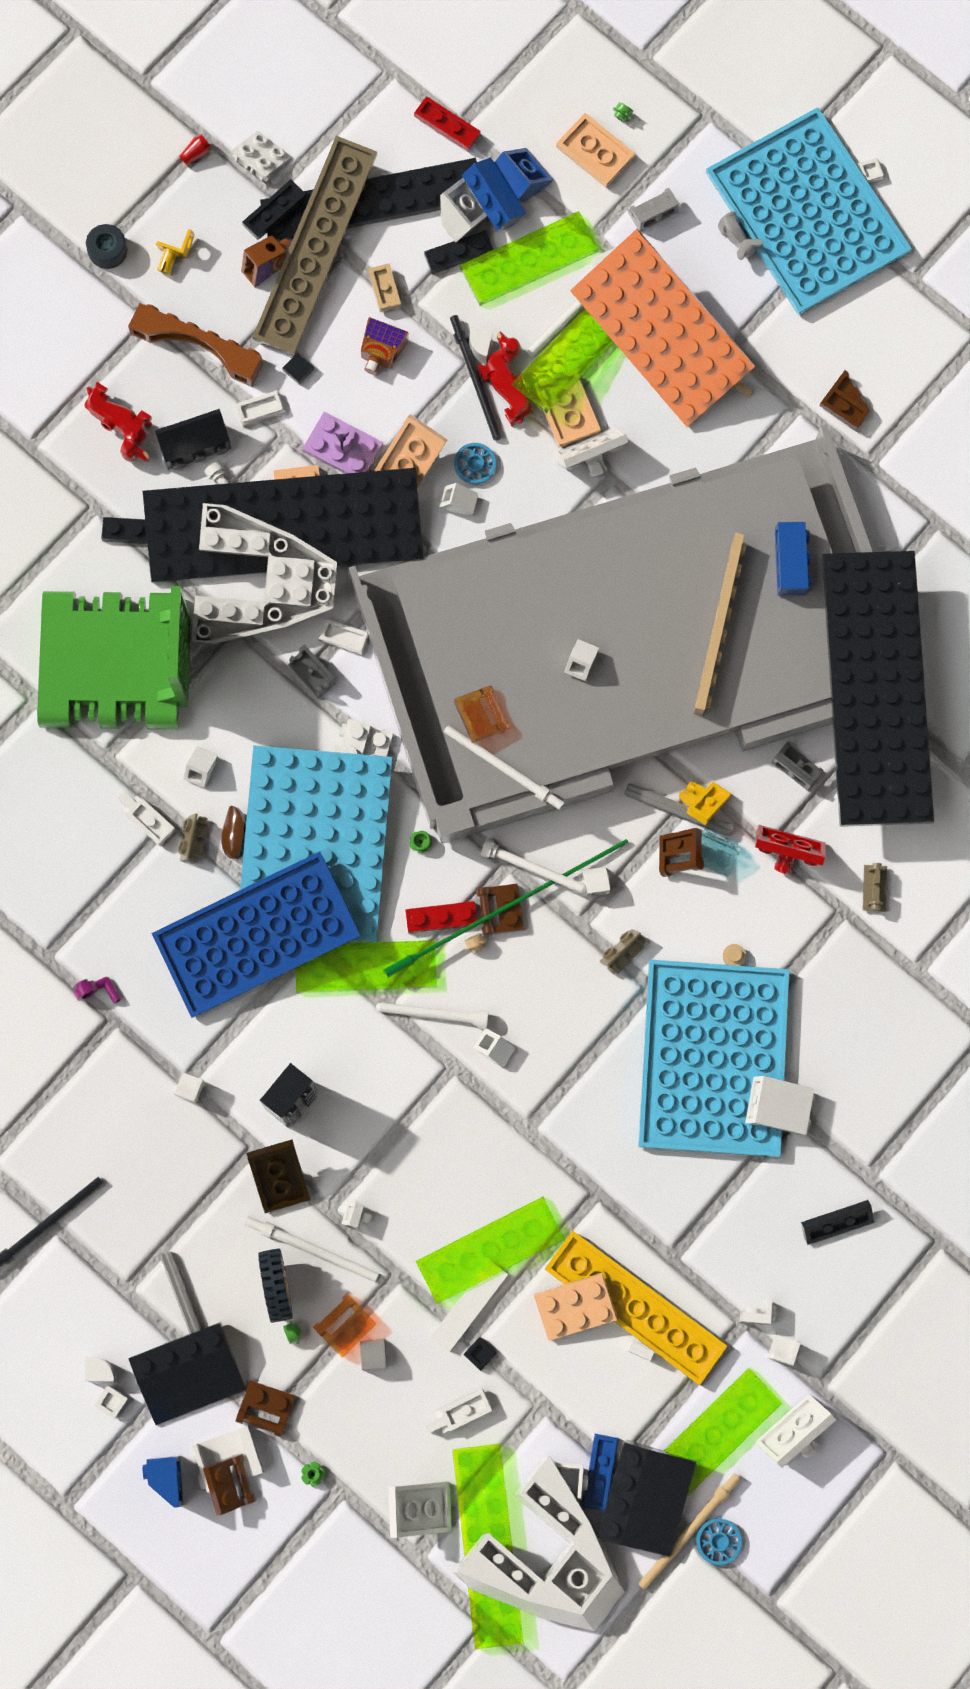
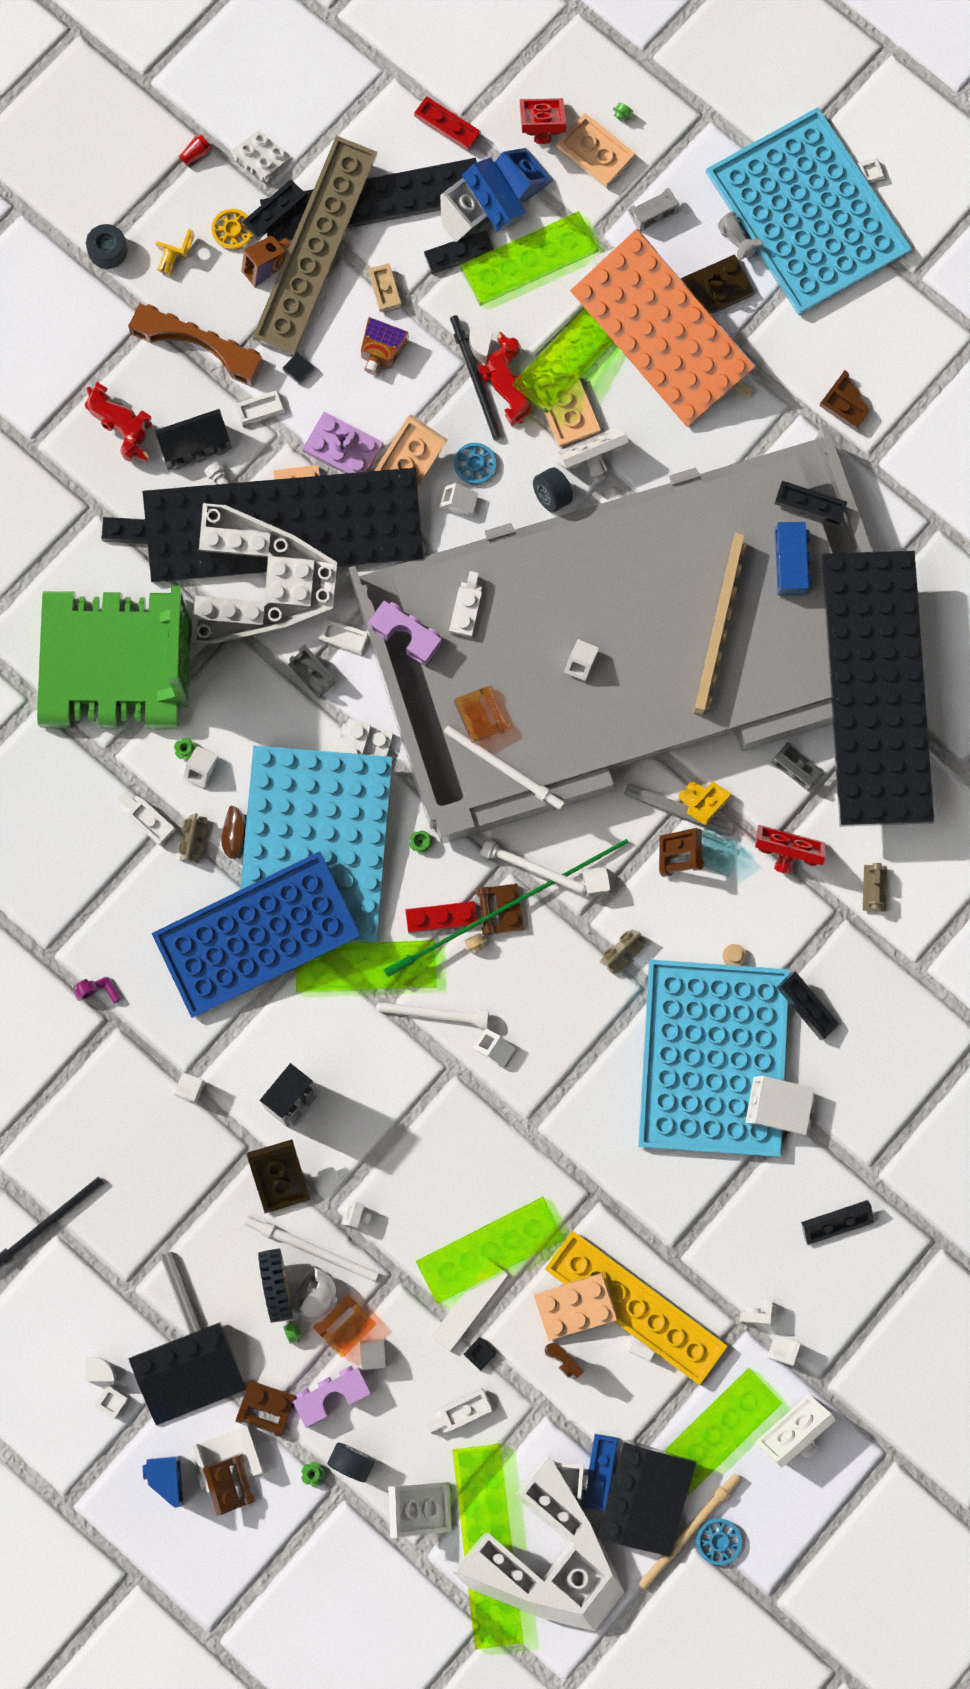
none -> bright green plate [174,738,197,760]
none -> yellow wheel [211,209,252,249]
none -> white cylinder [292,1268,337,1318]
none -> lavender arch [293,1365,371,1428]
none -> black wheel [327,1442,375,1483]
none -> lavender arch [368,601,442,667]
none -> white hinge [449,571,482,638]
none -> red plate [519,98,566,144]
none -> black wheel [533,467,573,512]
none -> reddish brown plate [544,1342,584,1379]
none -> dark brown plate [680,254,755,314]
none -> black plate [774,480,847,525]
none -> black plate [776,971,839,1040]

